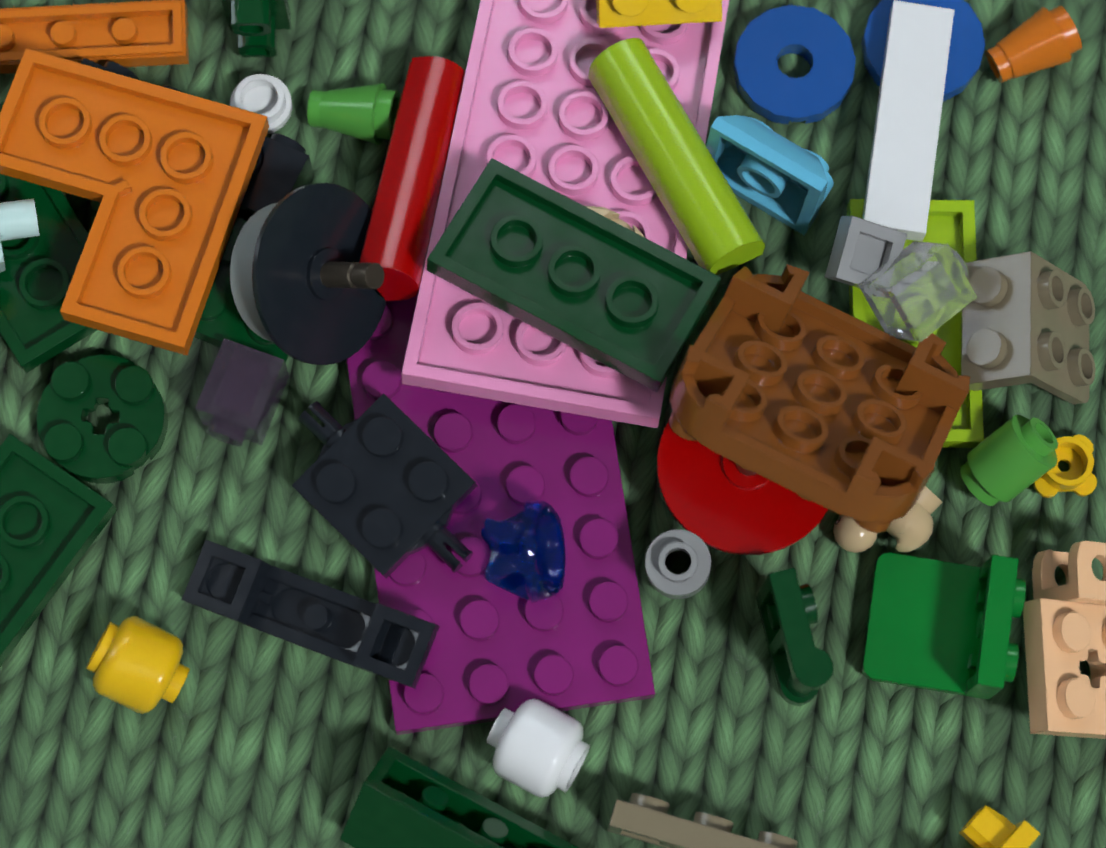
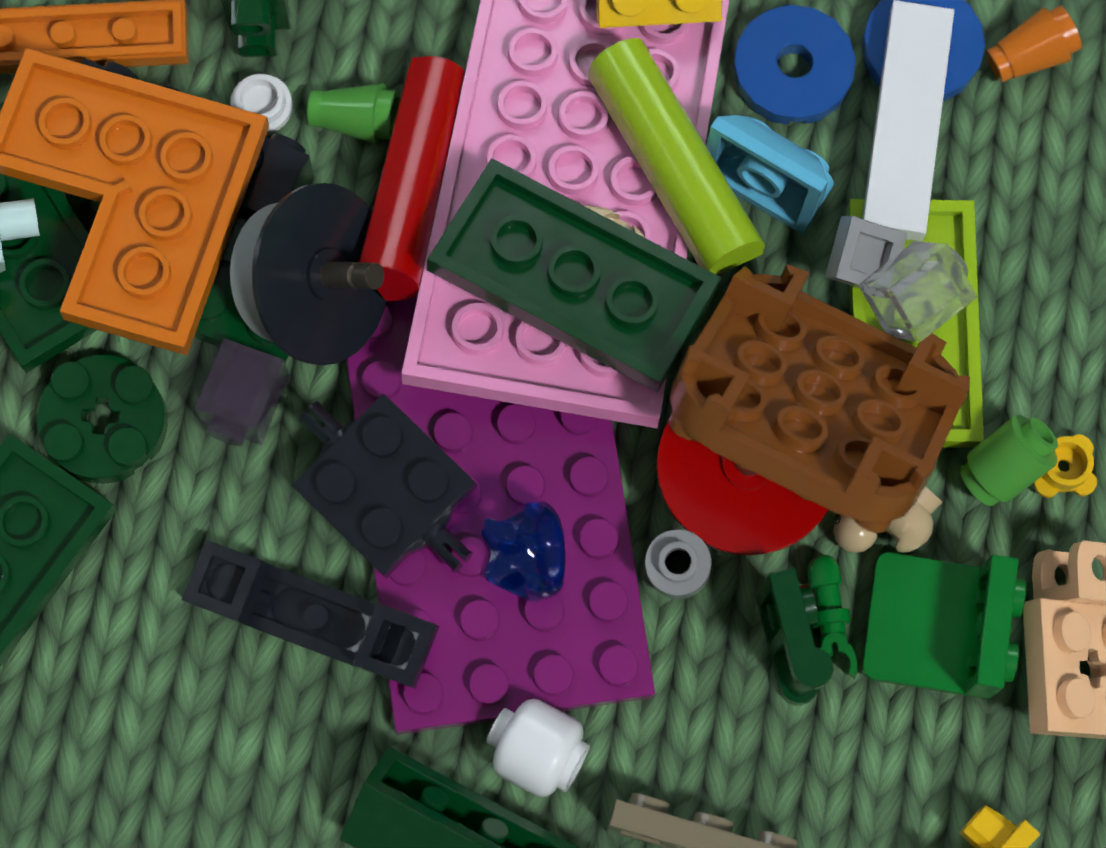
yellow head [86,616,190,714] -> none
dark tan bracket [961,251,1095,405] -> none
none -> green piece [807,554,858,683]

